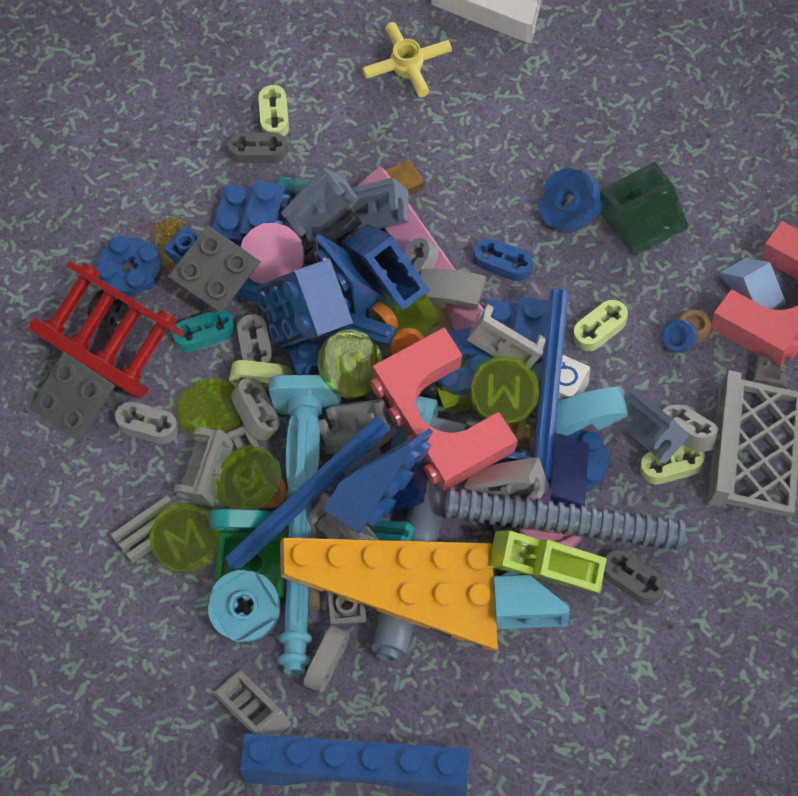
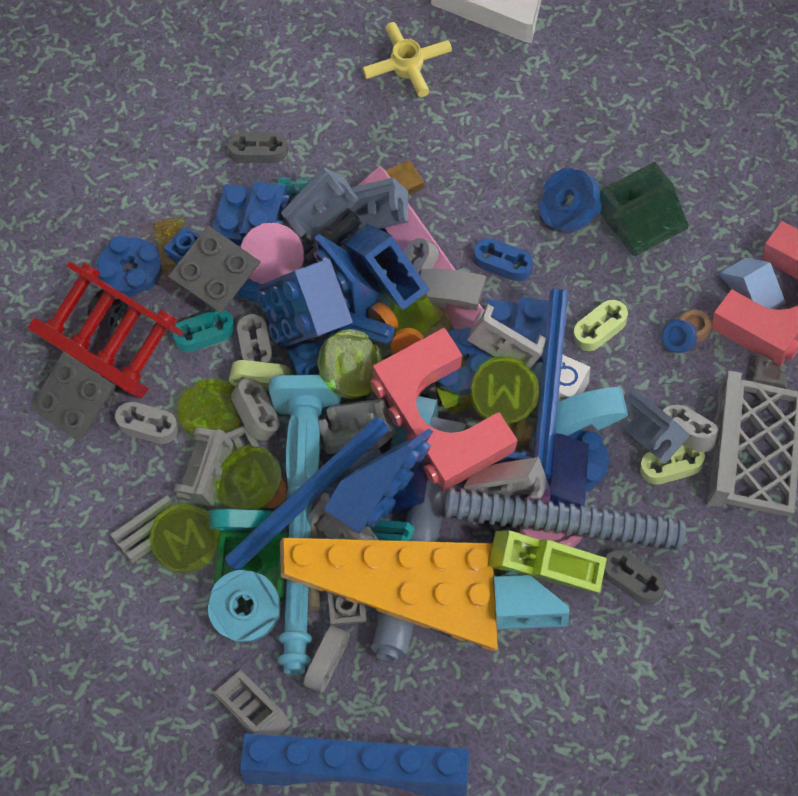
yellowish green beam [258,85,289,136] -> none

